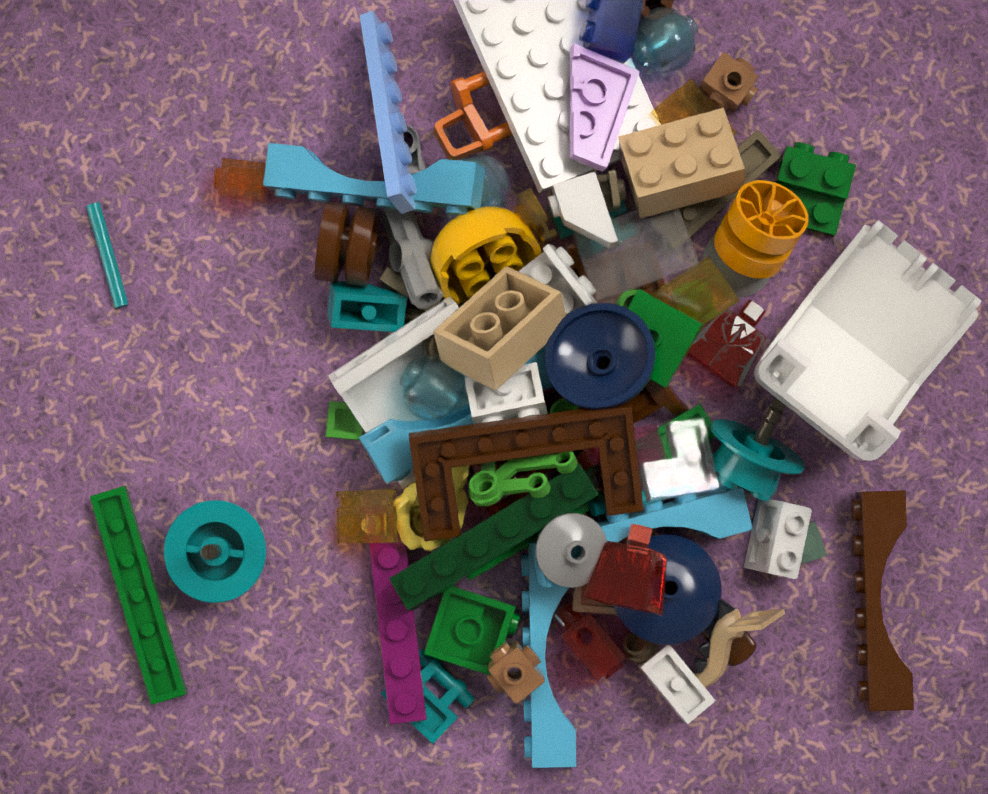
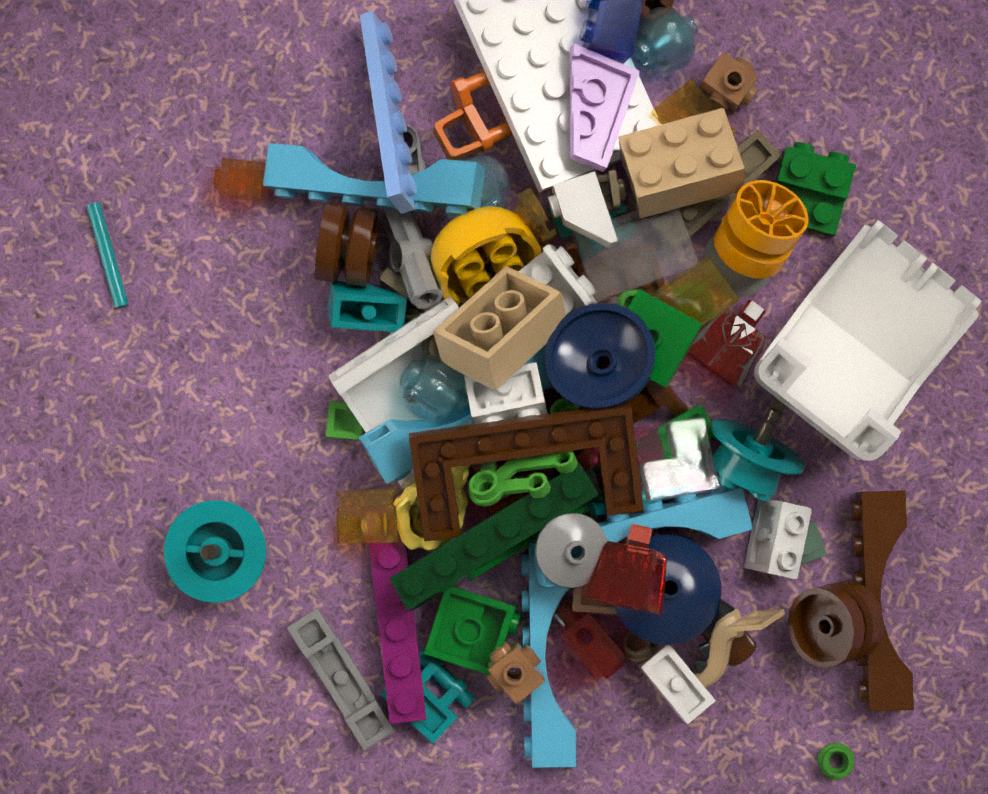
green plate [90,486,188,705] -> none
none -> light grey slope [287,608,395,750]
none -> reddish brown wheel [787,580,884,668]
none -> bright green plate [818,742,855,780]

